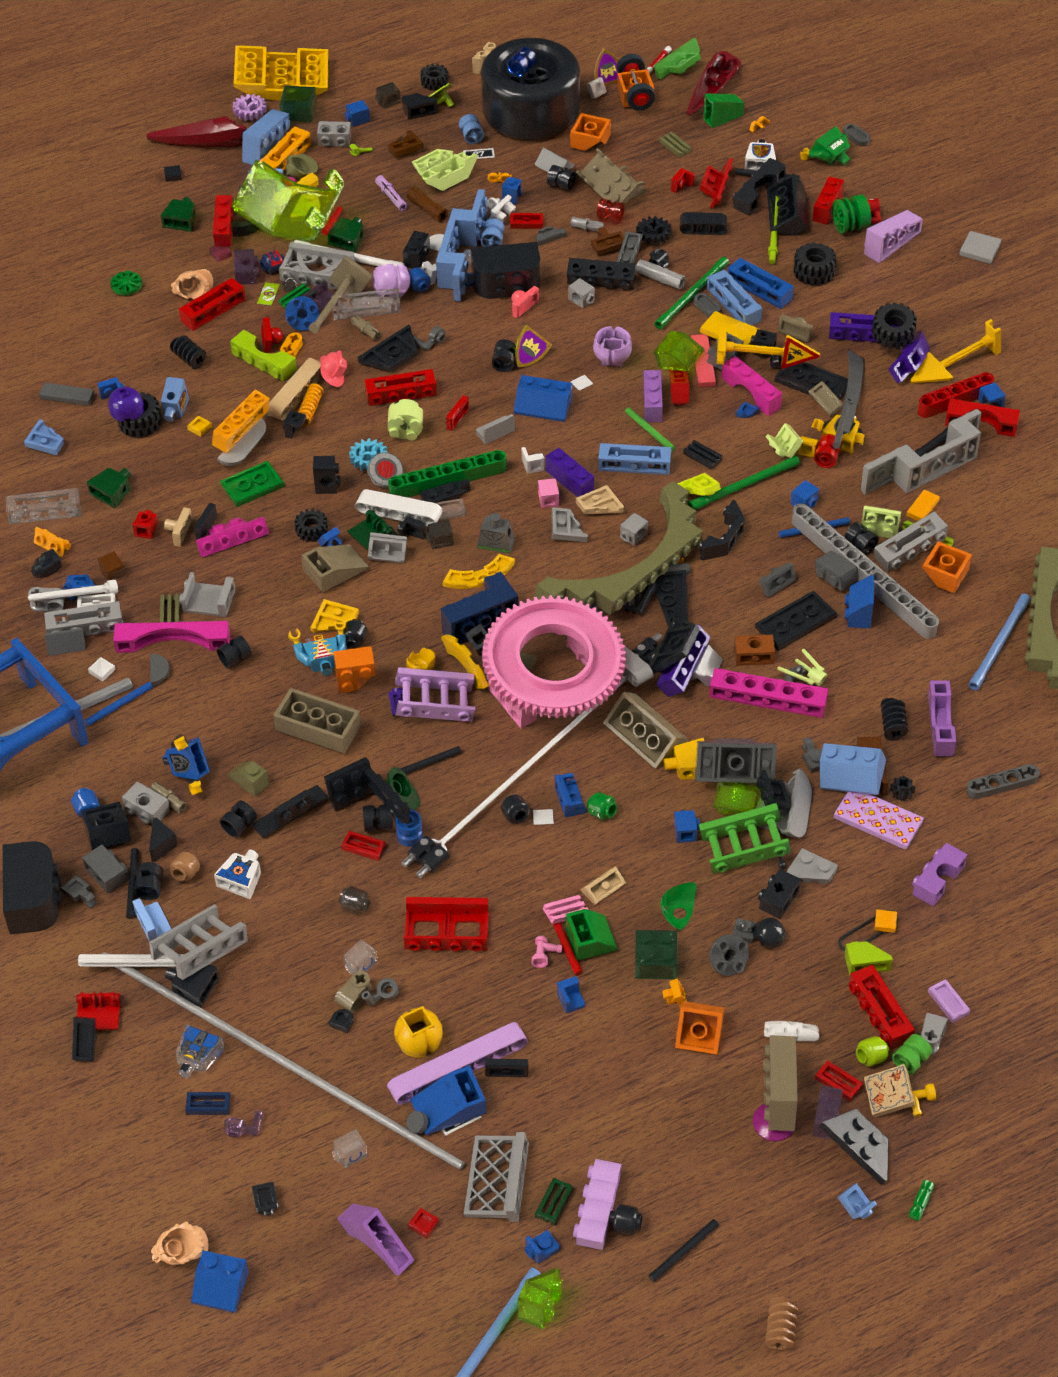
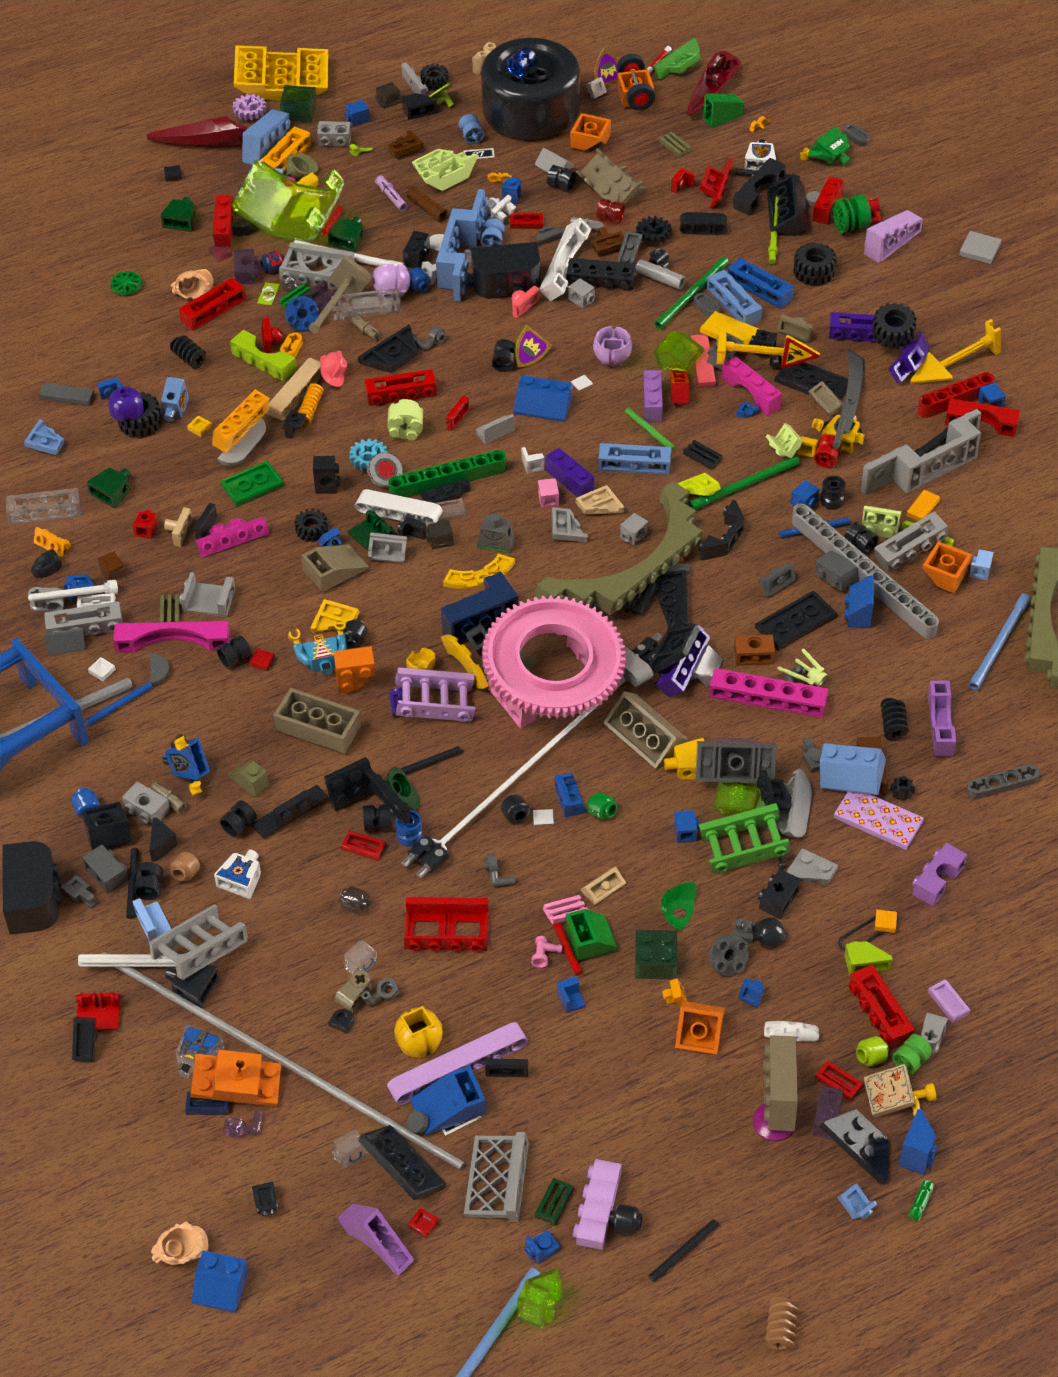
none -> orange brick [190,1050,281,1107]
none -> red tile [249,649,275,671]
none -> black tile [358,1125,446,1200]
none -> light grey tile [401,62,428,96]
none -> dark grey plate [484,853,516,887]
none -> white arch [539,218,591,301]
none -> blue tile [738,978,765,1008]
none -> light grey tile [806,191,820,206]
none -> black wheel [821,476,846,510]
none -> blue slope [899,1109,937,1175]
none -> light blue brick [969,549,994,580]

